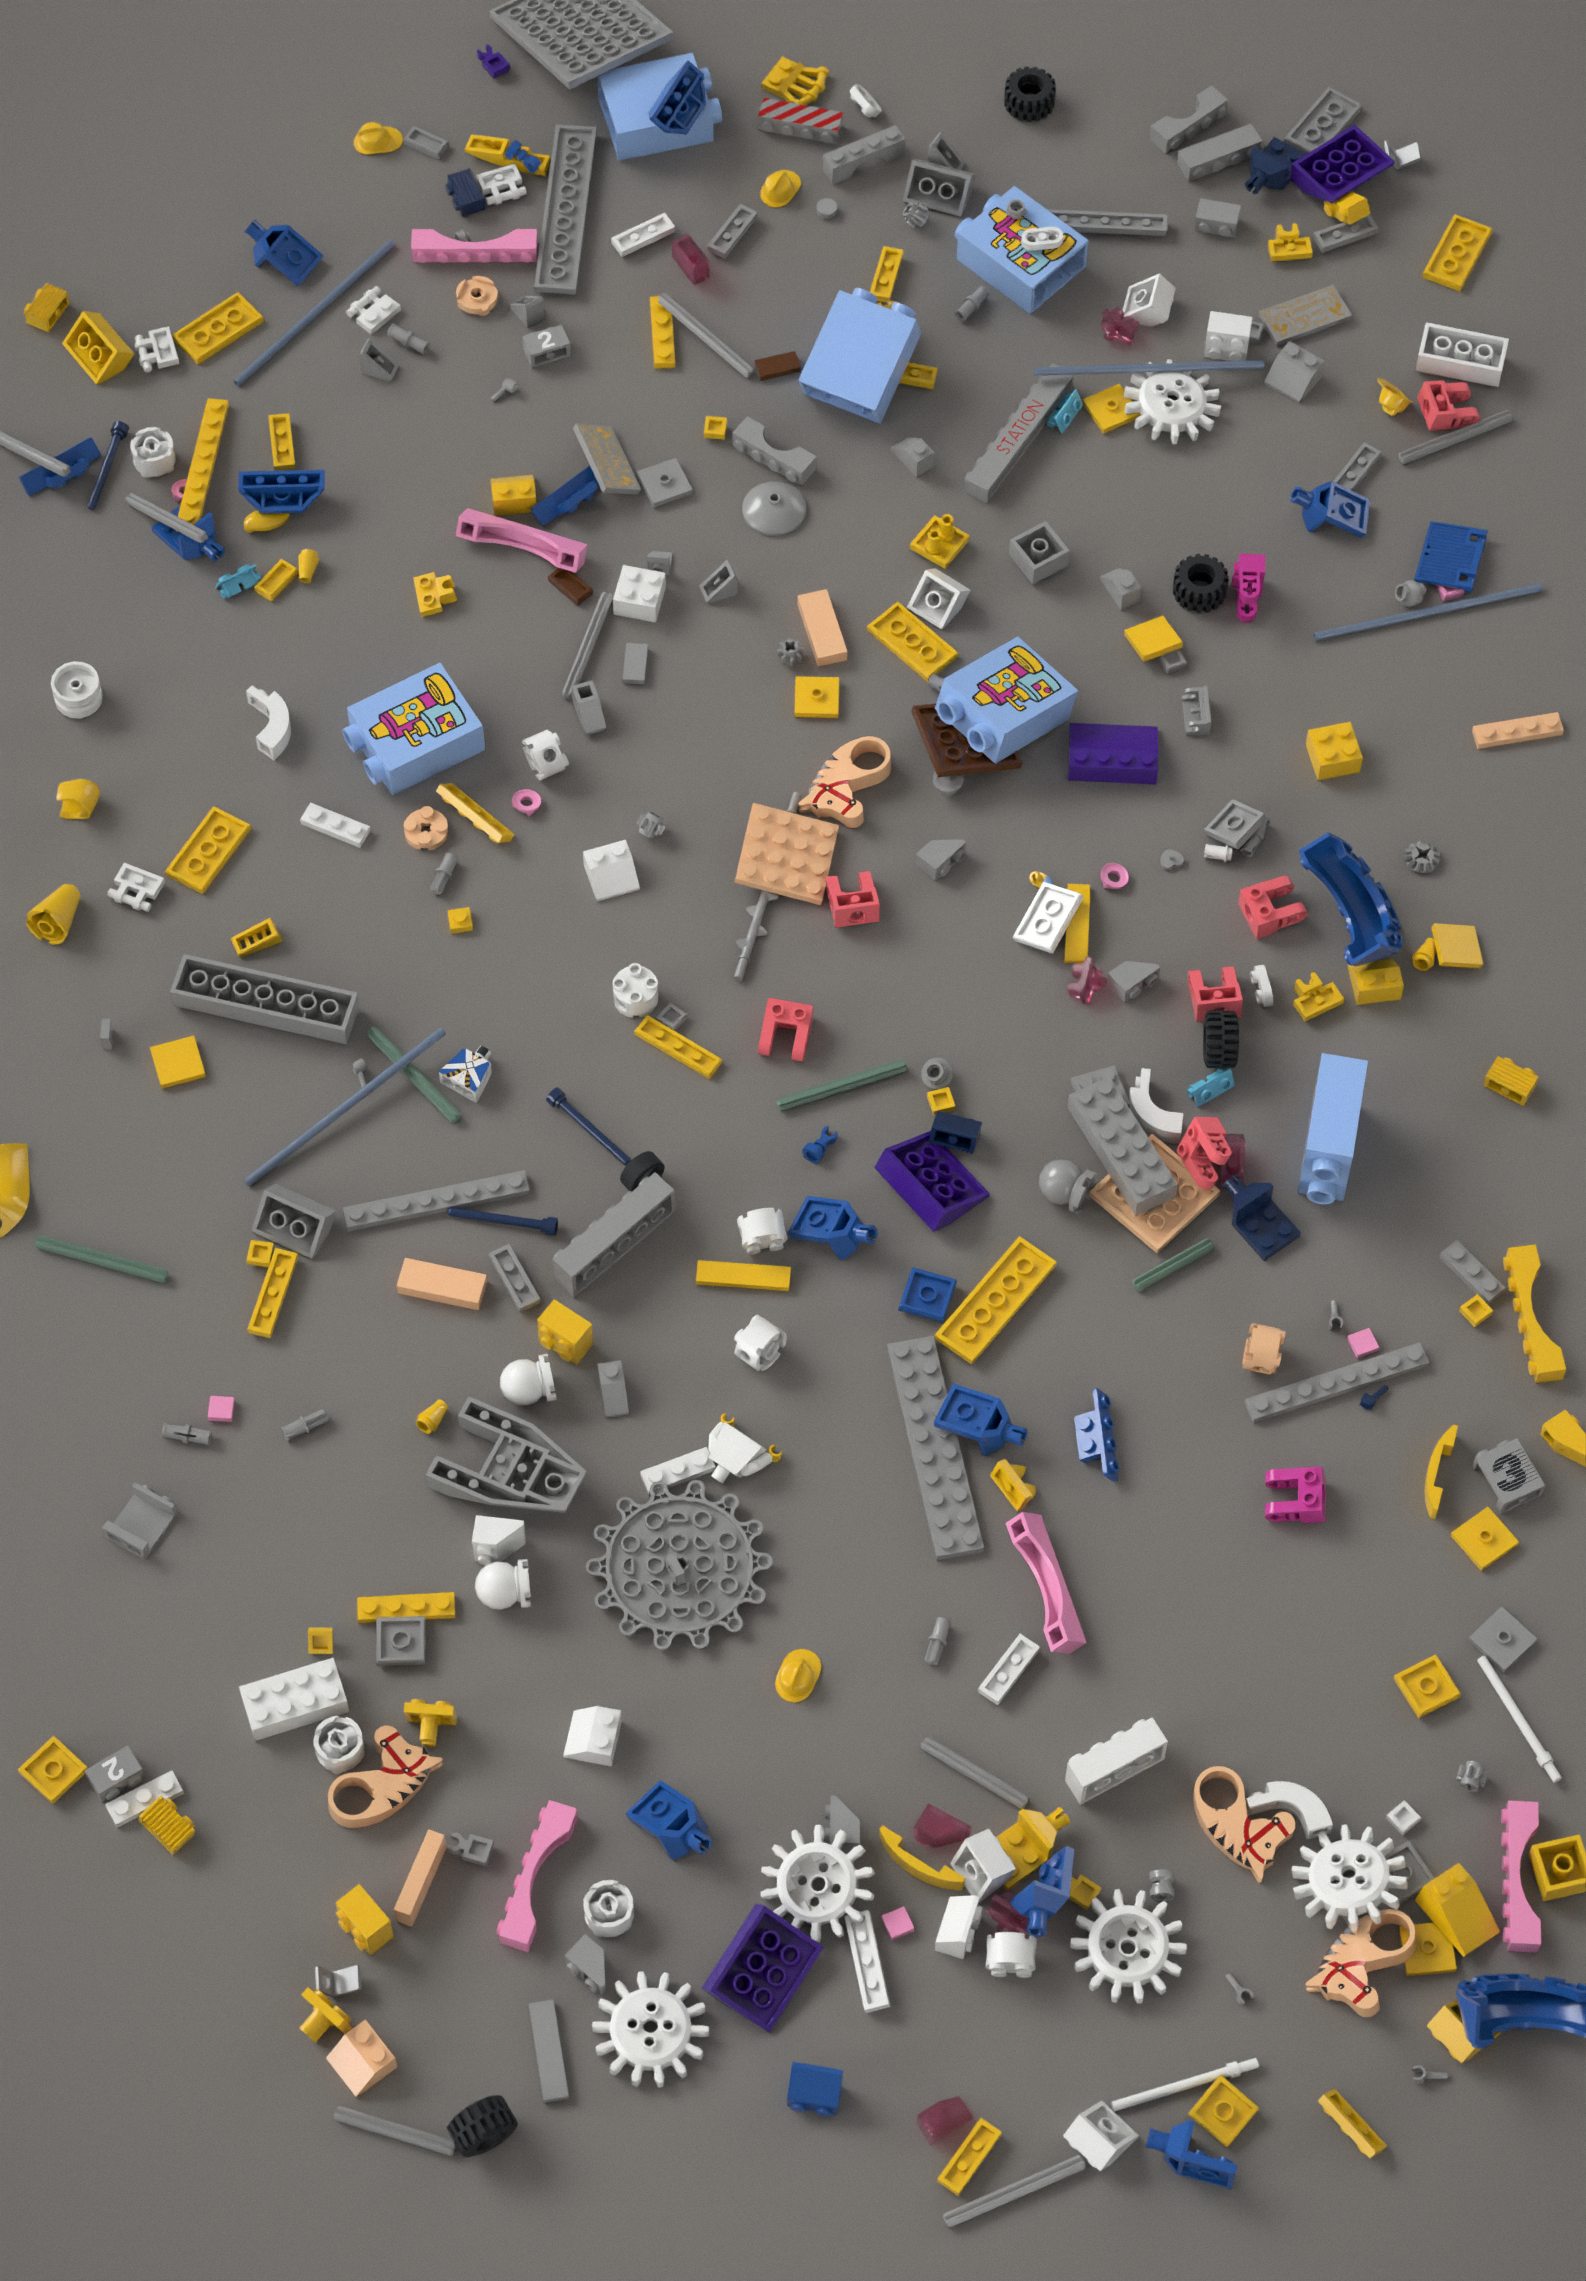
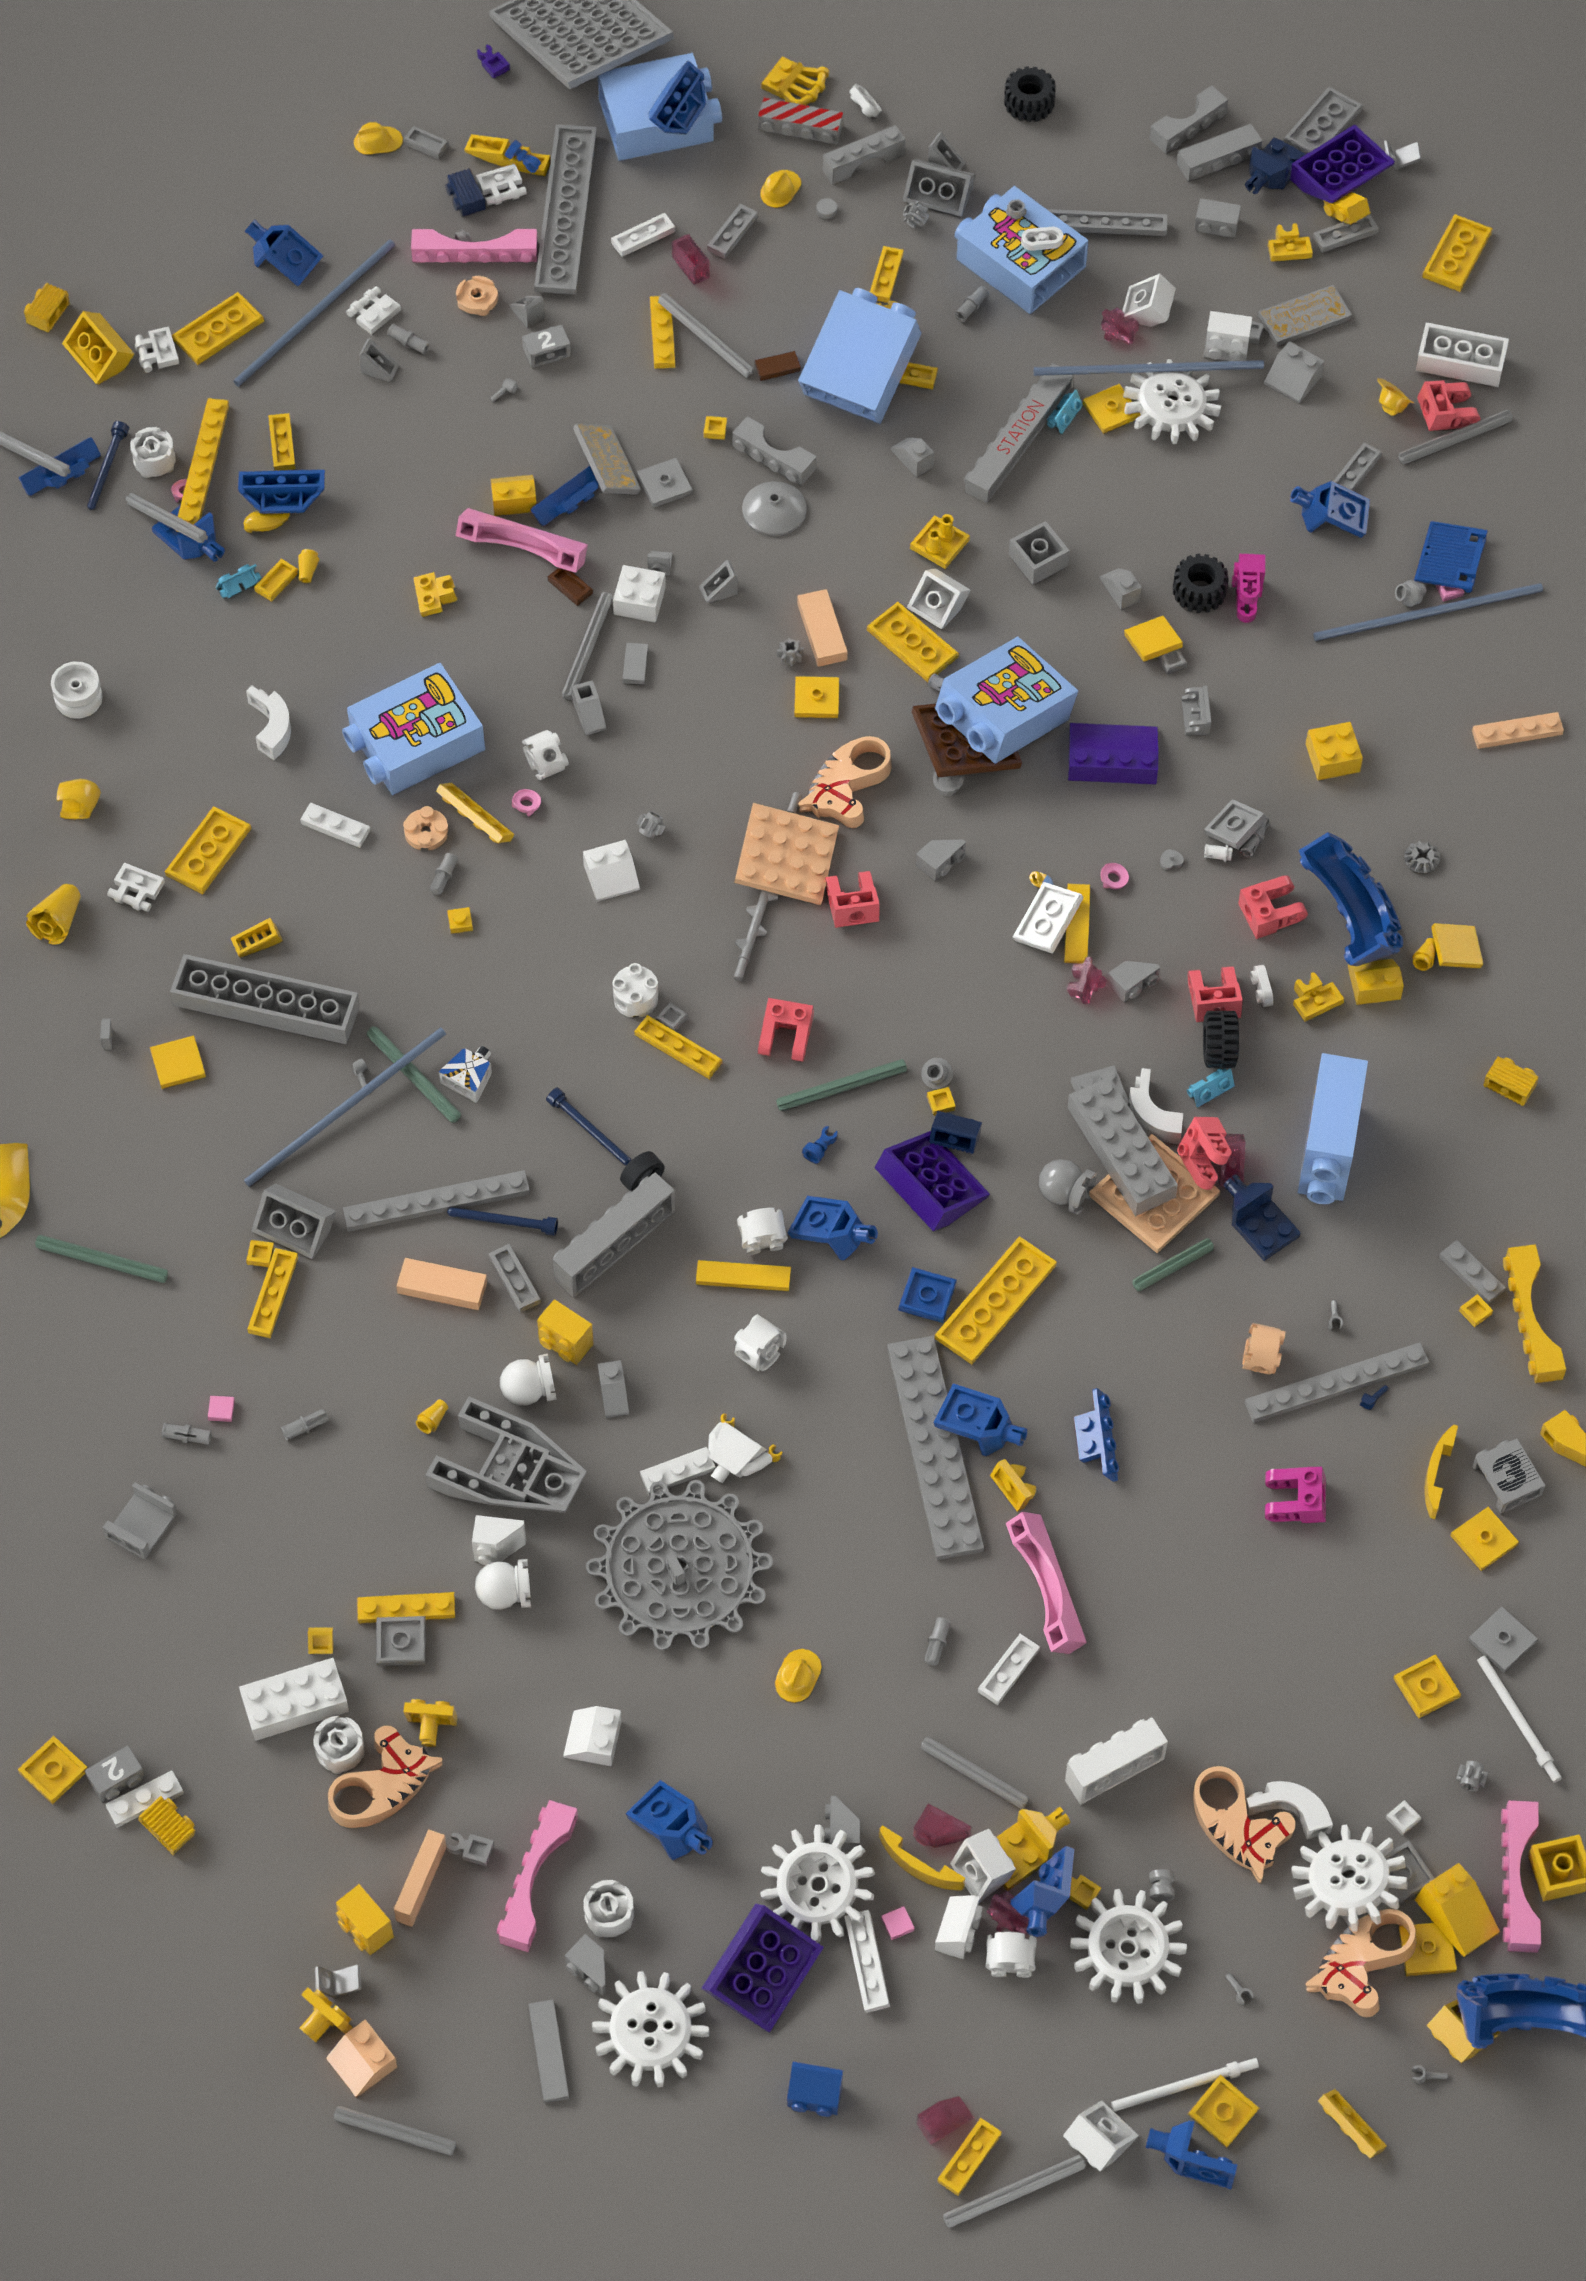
black tyre [447,2095,518,2157] -> none
bright pink tile [1347,1328,1379,1359] -> none

